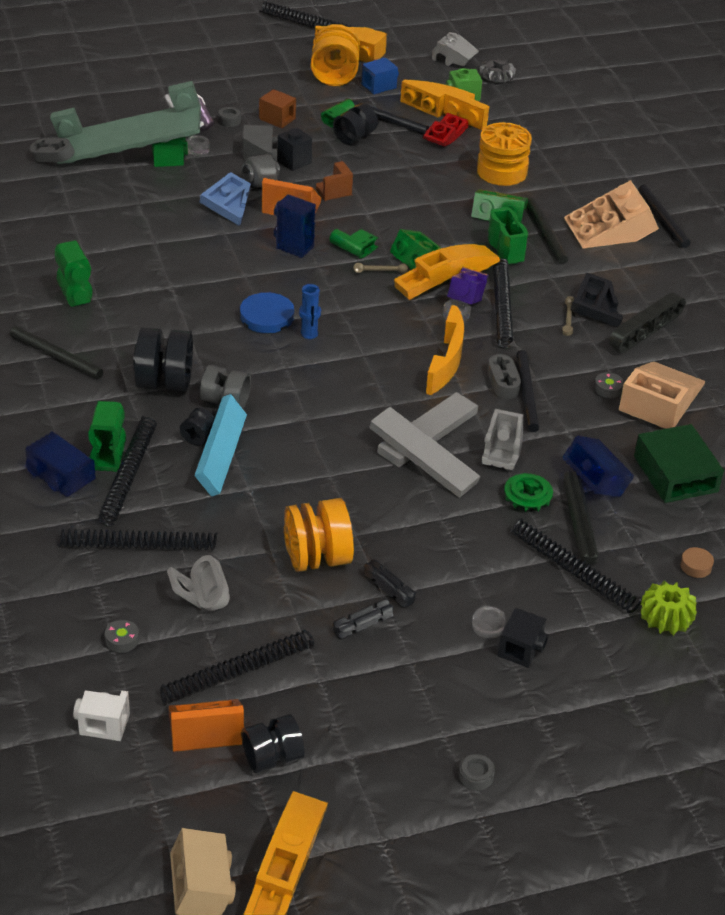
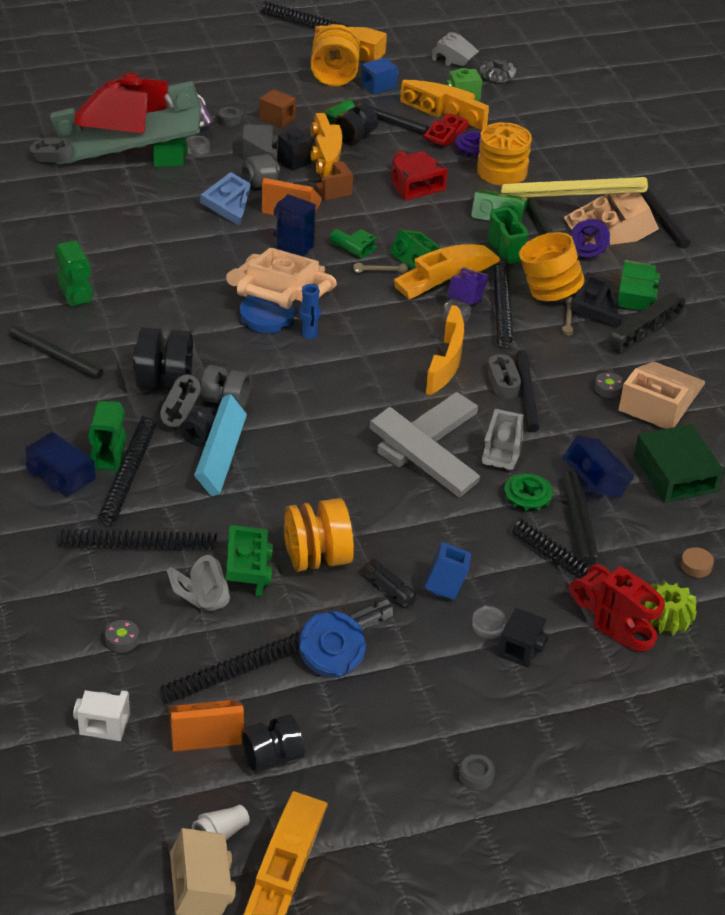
none -> red windscreen [74,72,168,133]
none -> dark grey beam [160,375,201,429]
none -> white cone [192,804,250,840]
none -> green bracket [225,525,273,597]
none -> light nougat brick [226,248,336,309]
none -> blue tile [298,611,366,678]
none -> light orange slope [310,113,342,181]
none -> red torso [391,151,448,201]
none -> blue brick [424,541,471,600]
none -> dark purple gear [455,131,481,158]
none -> light yellow axle [501,177,648,198]
none -> light orange wheel [519,232,585,302]
none -> red piece [569,564,665,651]
none -> dark purple gear [570,219,610,259]
none -> green brick [618,260,660,311]

